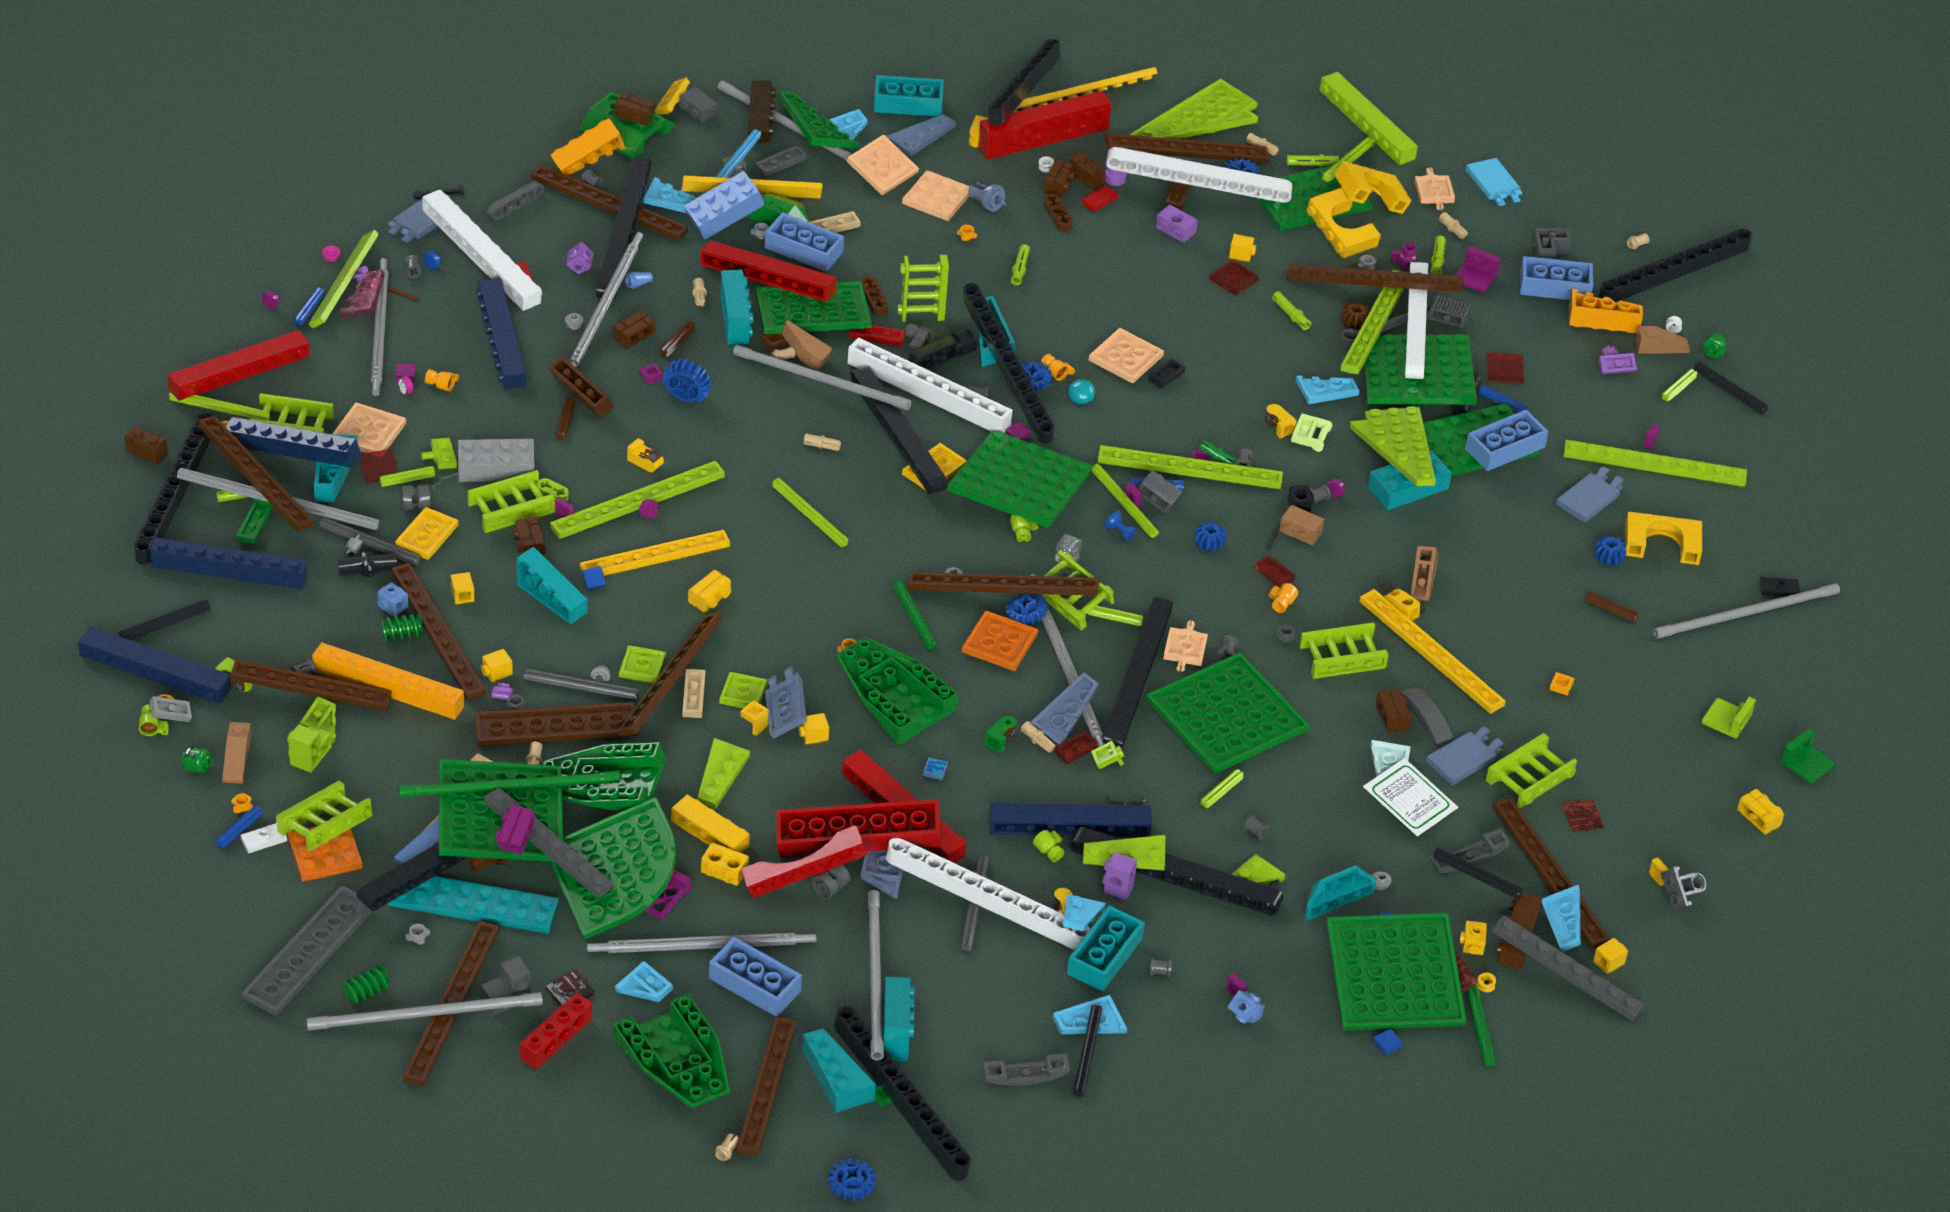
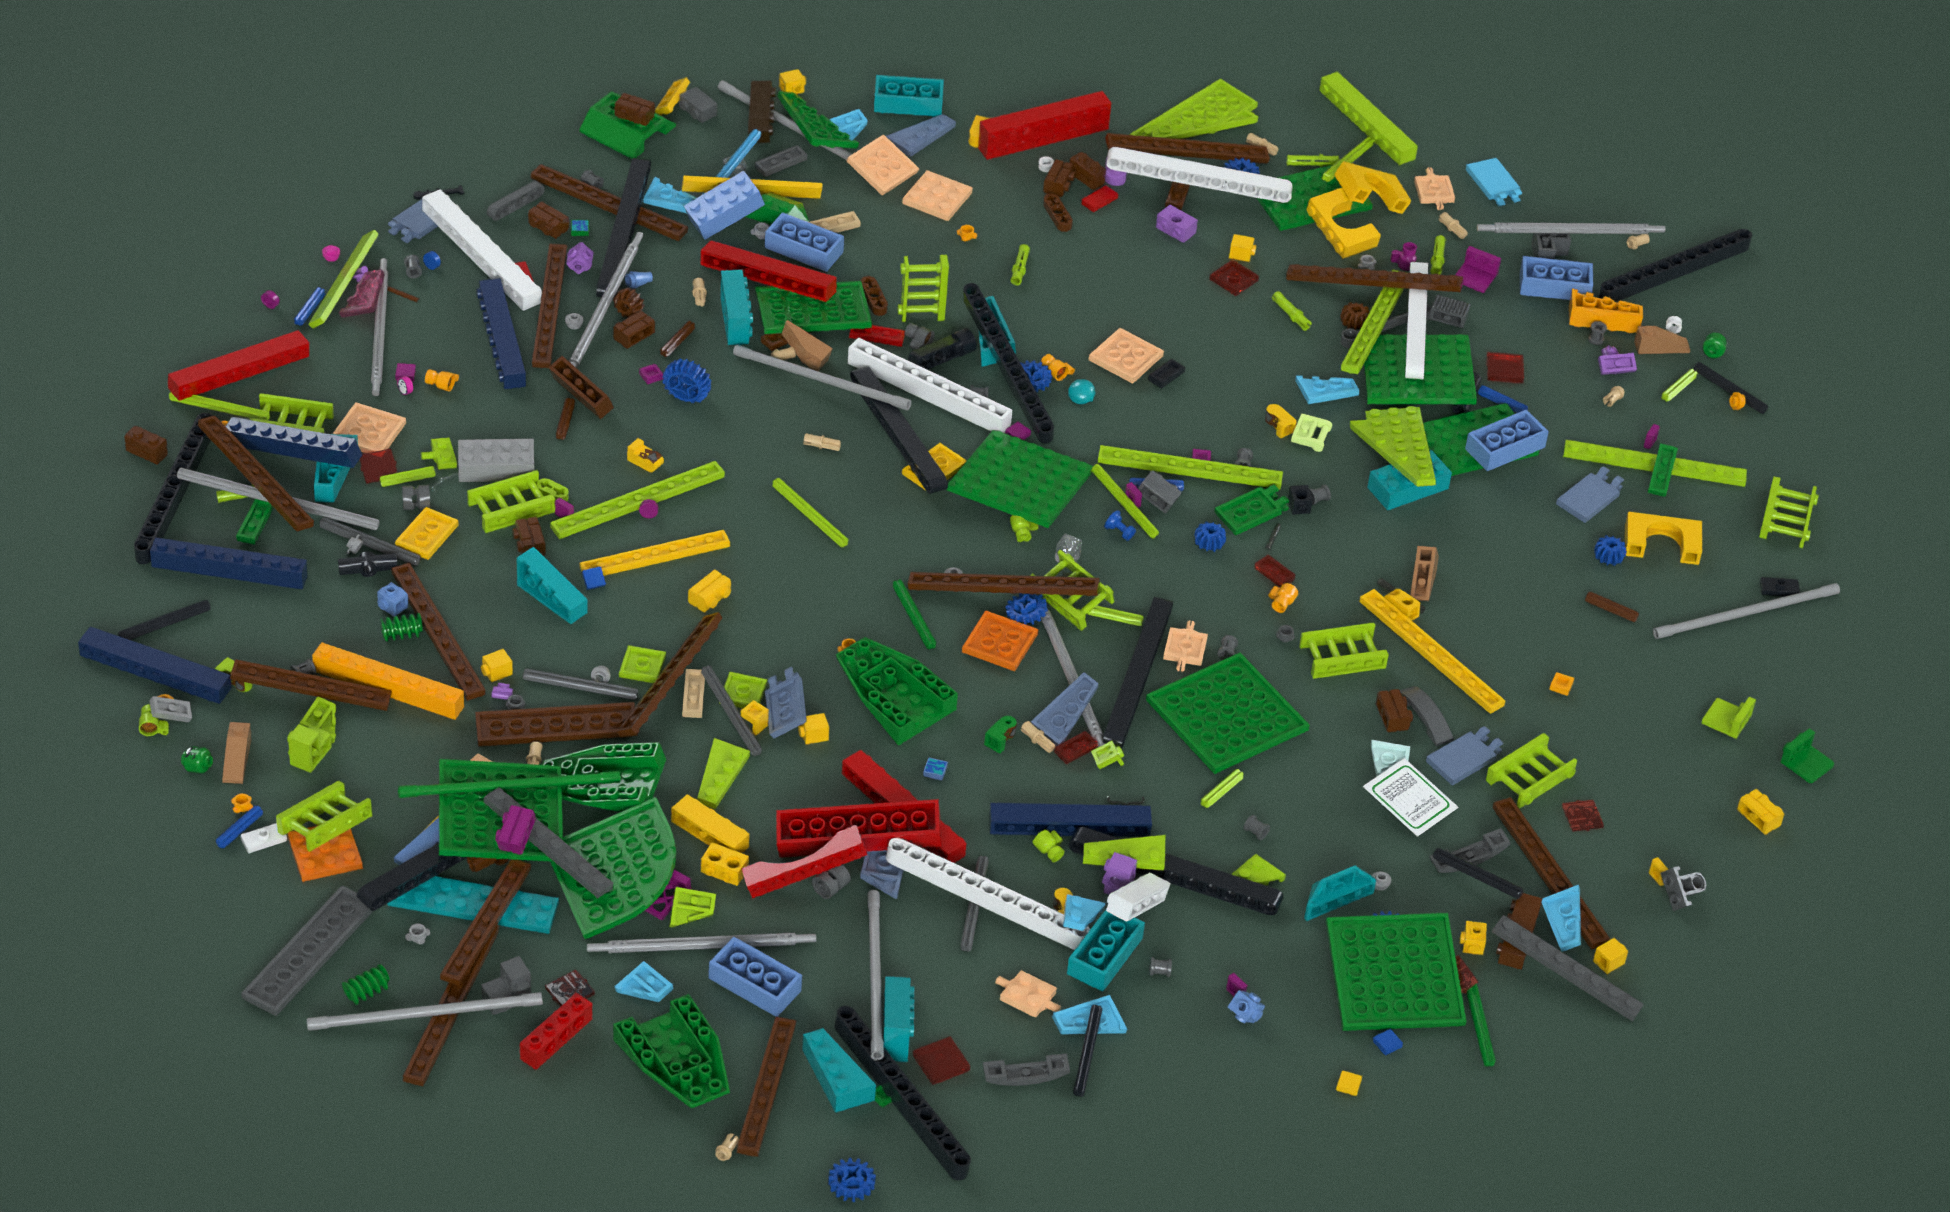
yellow brick [450,572,475,605] -> none
light orange wedge [551,118,626,176] -> none
sand blue piece [968,182,1007,212] -> none
black beam [988,39,1060,125] -> none
yellow plate [1013,67,1157,113] -> none
green pin [1199,439,1236,464] -> none
medium nougat brick [1279,505,1325,546] -> none
magenta tile [1327,479,1345,498] -> none
yellow bush [1477,972,1496,993] -> none
none -> reddish brown plate [440,859,531,986]
none -> reddish brown brick [528,201,569,239]
none -> reddish brown plate [532,244,567,368]
none -> tile [571,220,589,236]
none -> reddish brown gear [613,287,644,318]
none -> lime wing [669,887,716,927]
none -> dark grey axle [701,665,762,756]
none -> yellow brick [779,69,806,94]
none -> clear red tile [913,1036,970,1085]
none -> light nougat plate [995,970,1061,1018]
none -> white brick [1106,873,1170,922]
none -> green tile [1214,485,1290,536]
none -> yellow tile [1336,1070,1362,1096]
none -> light grey axle [1477,223,1665,234]
none -> dark grey bush [1588,321,1607,345]
none -> tan pin [1603,386,1625,407]
none -> green plate [1647,443,1678,497]
none -> light orange plate [1729,392,1745,410]
none -> lime fence [1759,476,1819,548]

